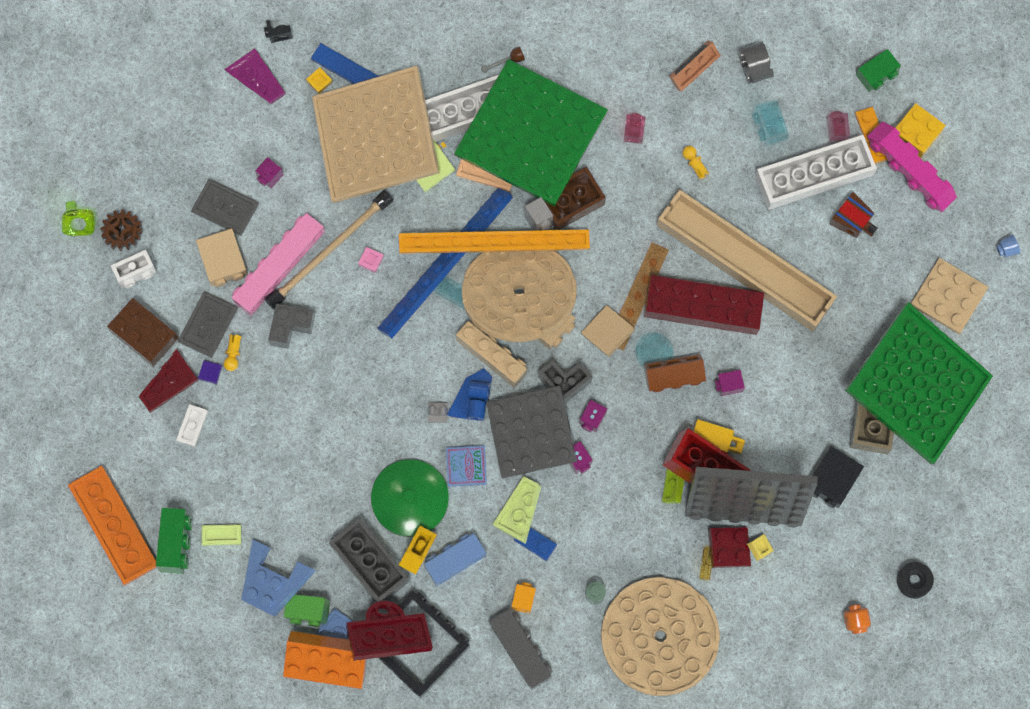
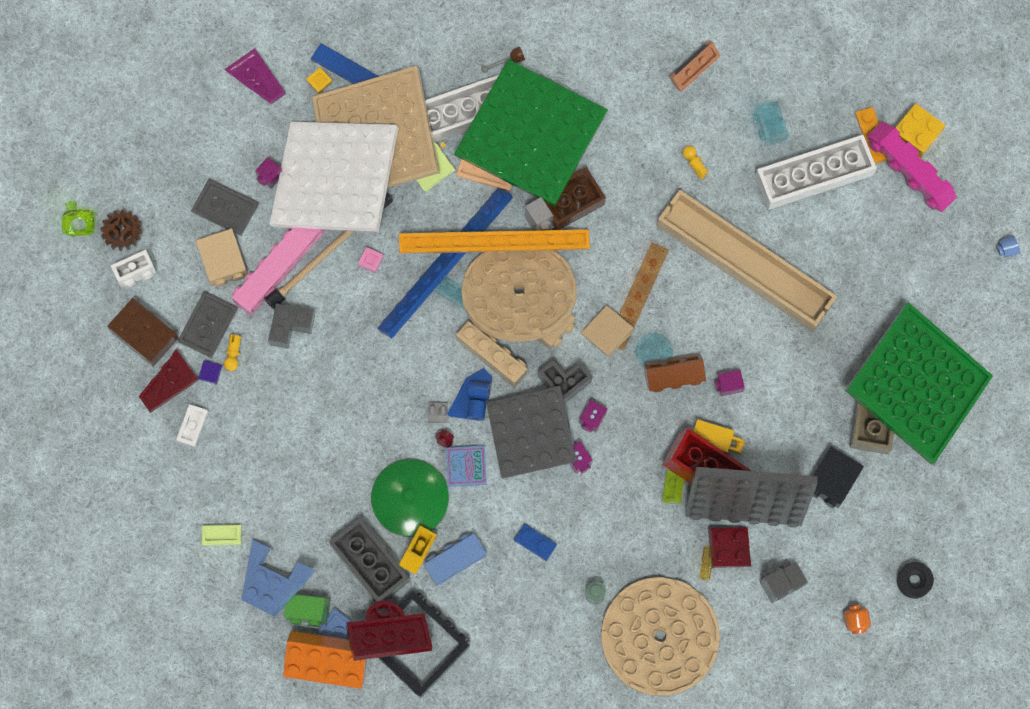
orange plate [68,466,157,586] -> none
green brick [156,508,193,574] -> none
black bracket [264,20,293,43] -> none
dark grey brick [489,609,553,691] -> none
yellowish green wing [492,476,541,544] -> none
light orange brick [511,582,536,614] -> none
clear pink brick [624,113,646,144] -> none
dark red brick [644,275,764,335] -> none
dark grey brick [738,41,774,84] -> none
light yellow plate [747,534,774,561] -> none
clear pink brick [827,111,850,141] -> none
torso [830,192,878,238] -> none
green brick [856,49,901,92] -> none
tan plate [911,258,988,335] -> none
none -> white plate [269,122,399,232]
none -> dark red plate [435,430,454,447]
none -> dark grey brick [760,562,808,603]

